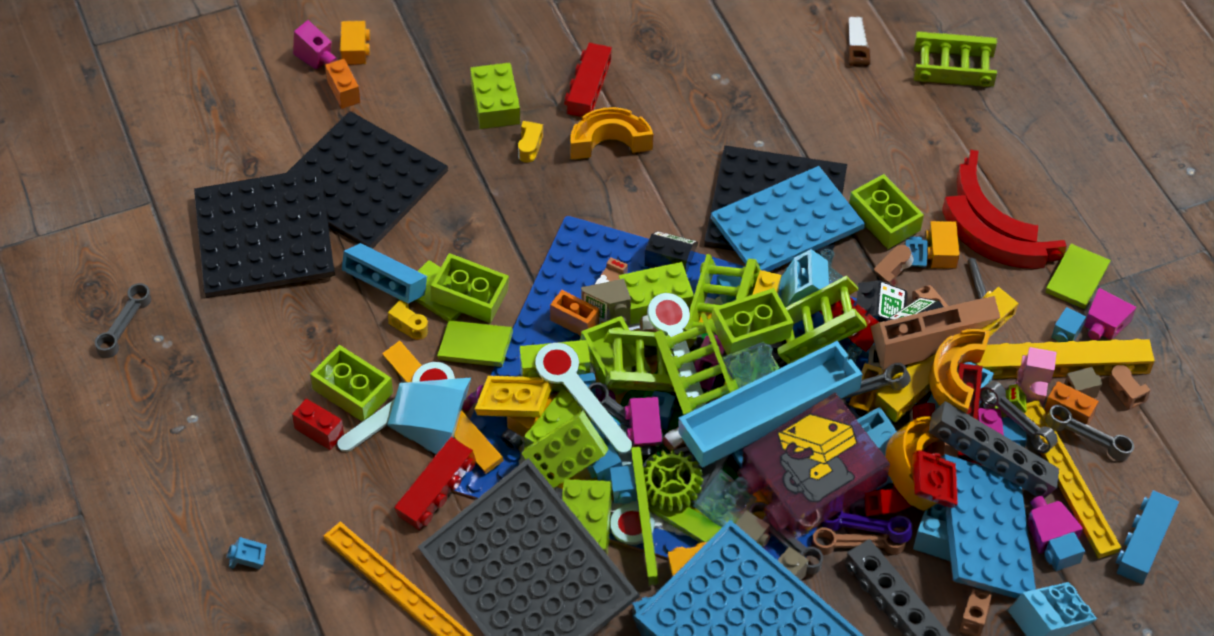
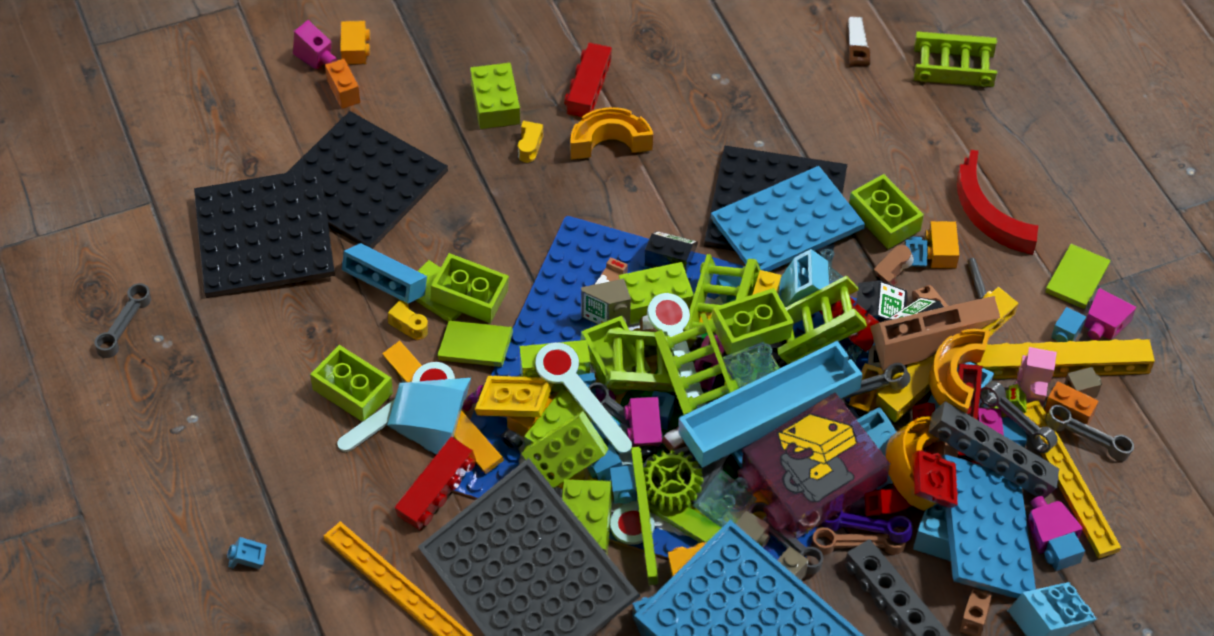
red brick [292,398,344,450] -> none
orange brick [550,290,599,336] -> none
red arch [942,195,1067,269] -> none
nougat leg [1108,365,1151,410] -> none
dark azure brick [1116,490,1179,585] -> none

